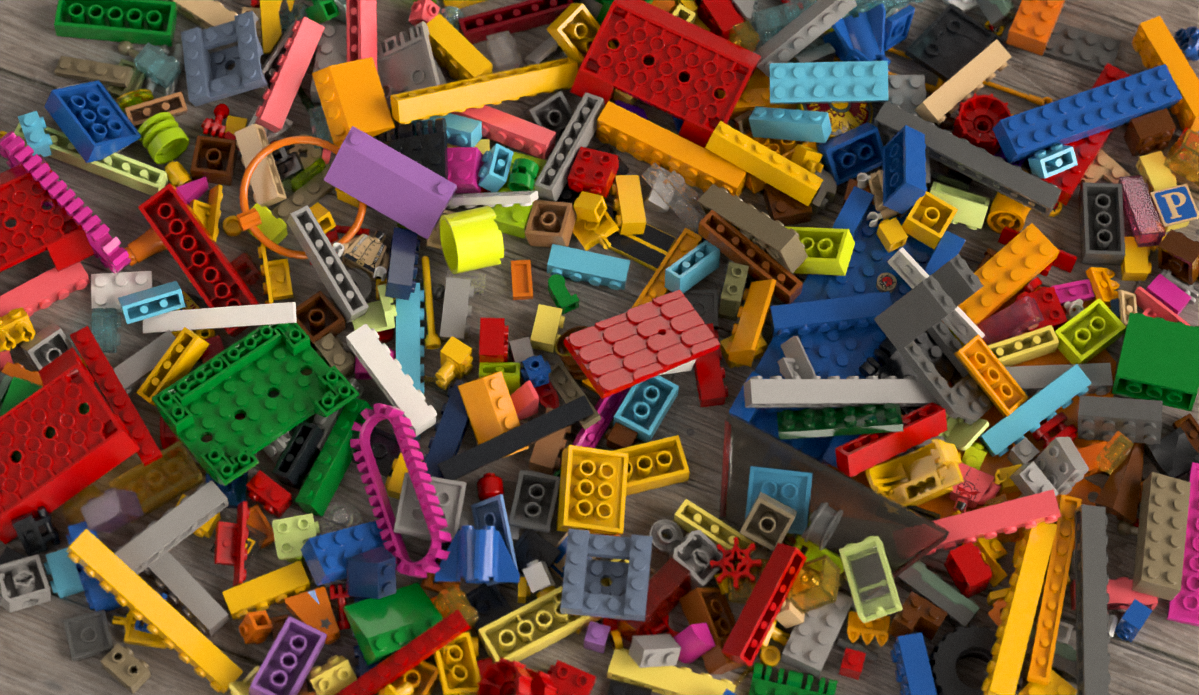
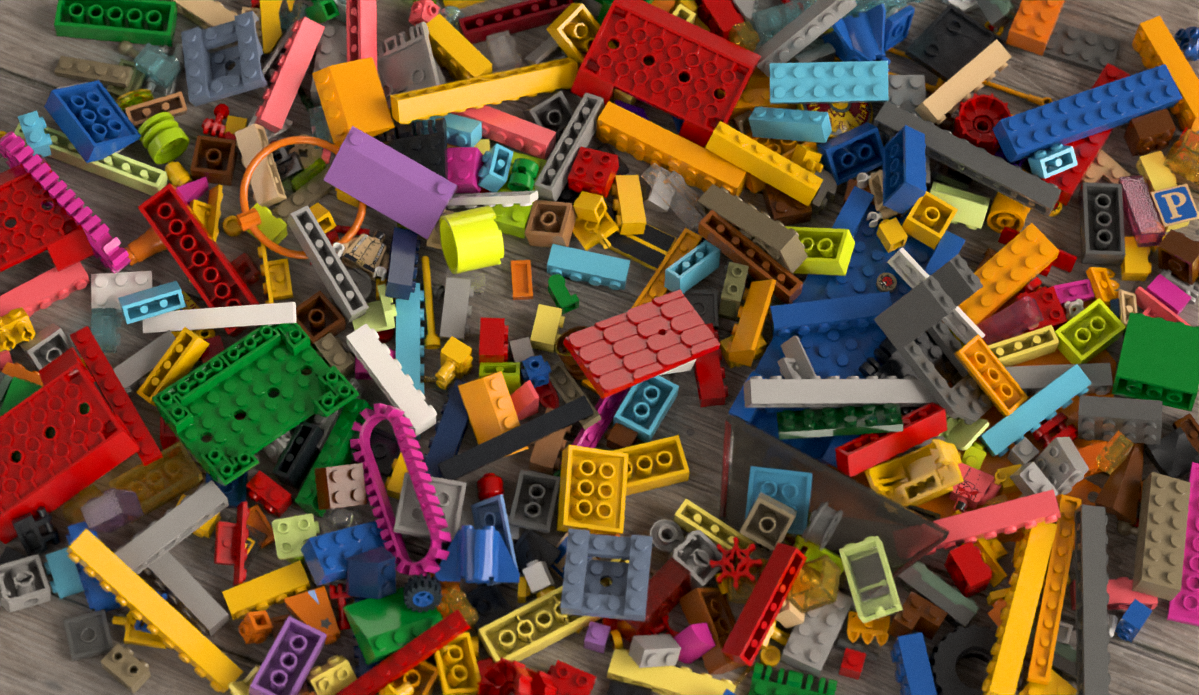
none -> brick [314,463,367,510]
none -> black wheel [403,574,442,613]

